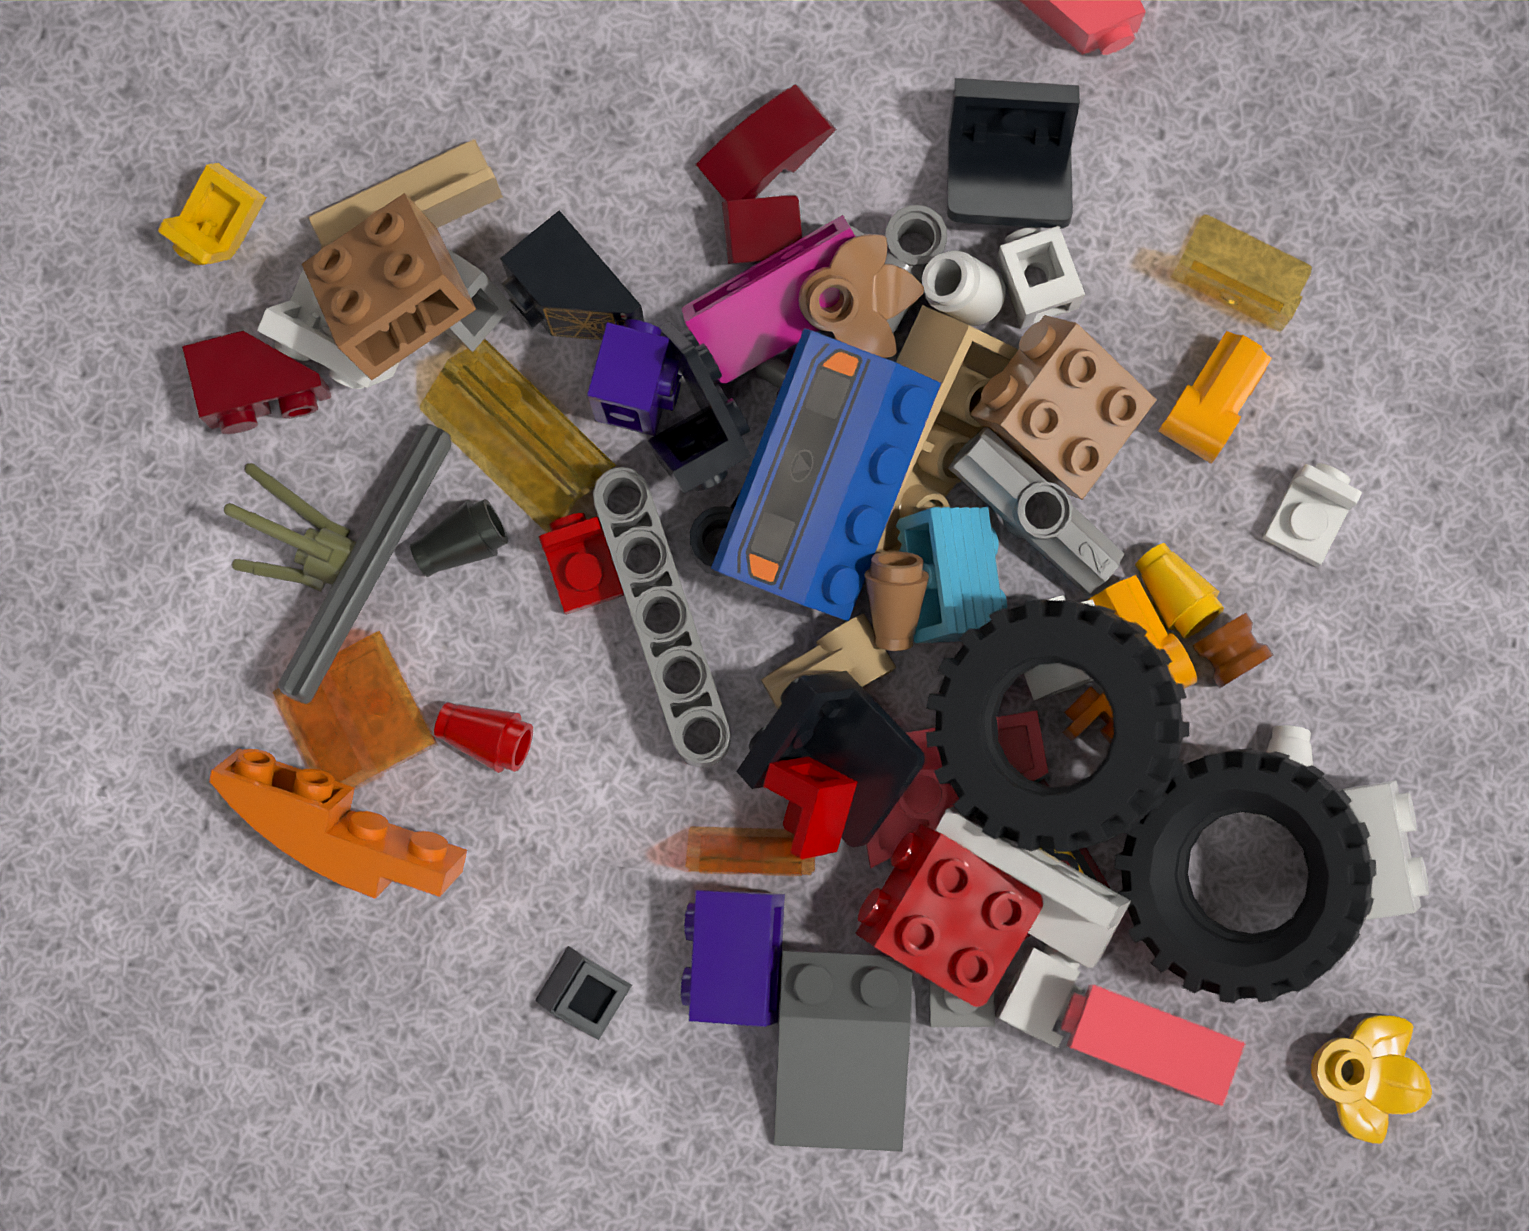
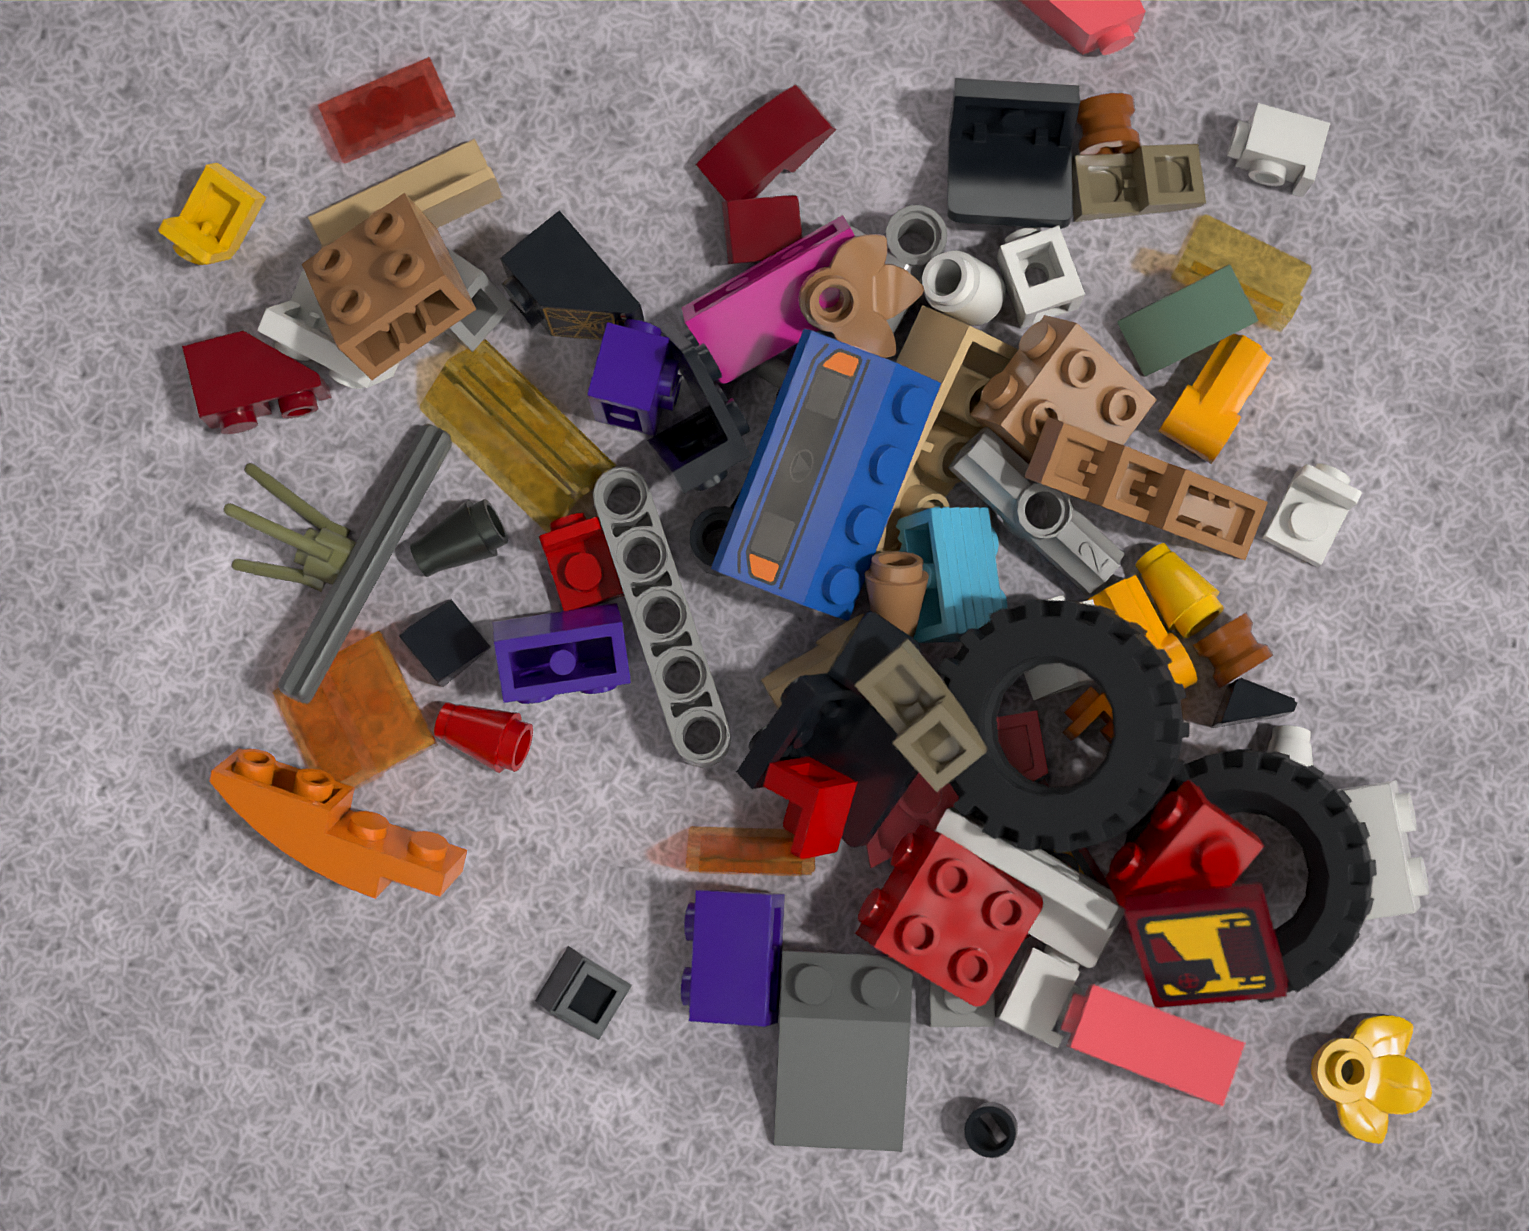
none -> clear red plate [318,57,456,164]
none -> black slope [398,600,491,687]
none -> dark purple brick [492,603,631,704]
none -> black slope [827,611,920,705]
none -> dark tan slope [855,638,987,792]
none -> black hinge [964,1102,1018,1158]
none -> medium nougat slope [1024,417,1268,560]
none -> dark tan slope [1072,144,1206,222]
none -> dark orange wheel [1076,93,1141,155]
none -> red bracket [1106,780,1264,909]
none -> sand green slope [1117,264,1259,376]
none -> tile [1124,883,1288,1008]
none -> black slope [1211,678,1298,728]
none -> white brick [1227,103,1330,197]

